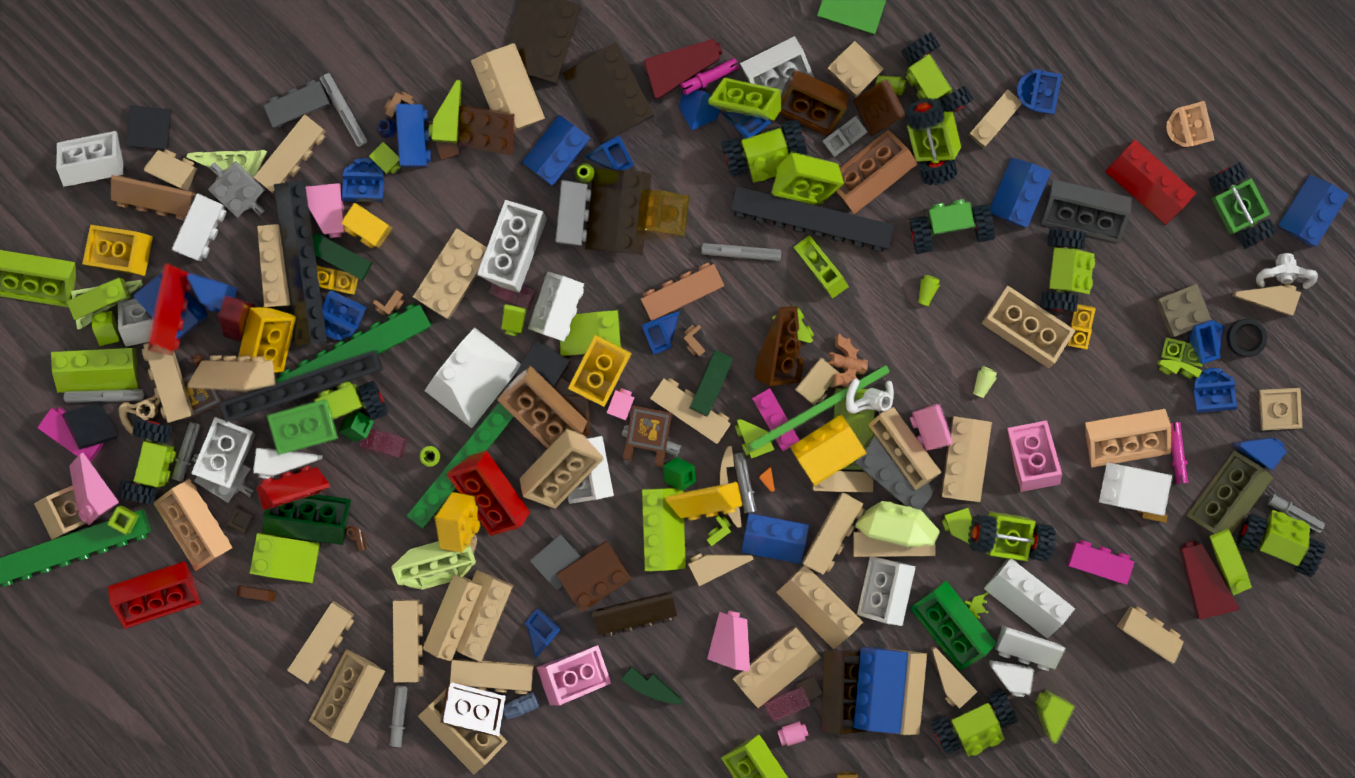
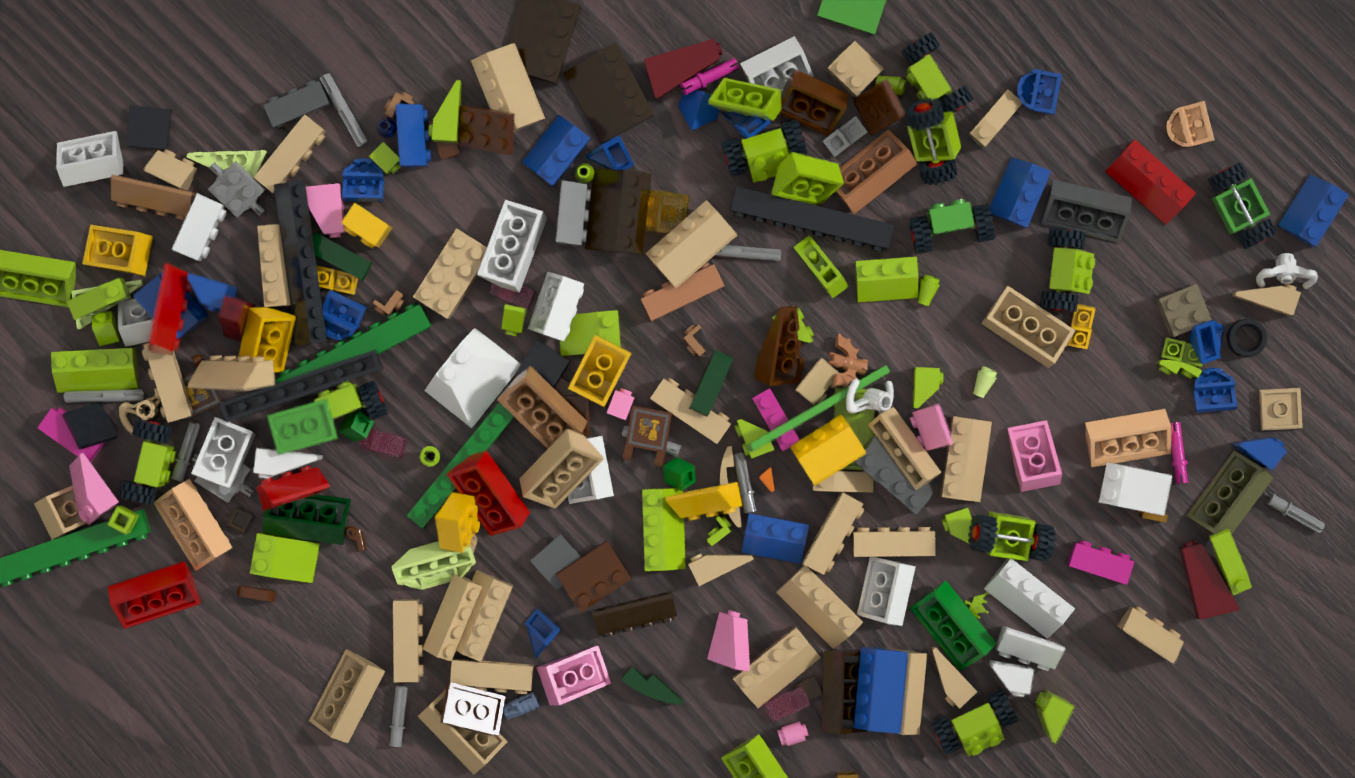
tan brick [287,601,354,684] -> none
blue slope [642,311,680,355] -> none
yellowish green wedge [855,501,939,546] -> none
brick [1236,510,1326,577] -> none
none -> tan slope [645,200,737,288]
none -> lime slope [855,257,918,303]
none -> lime slope [913,367,943,408]

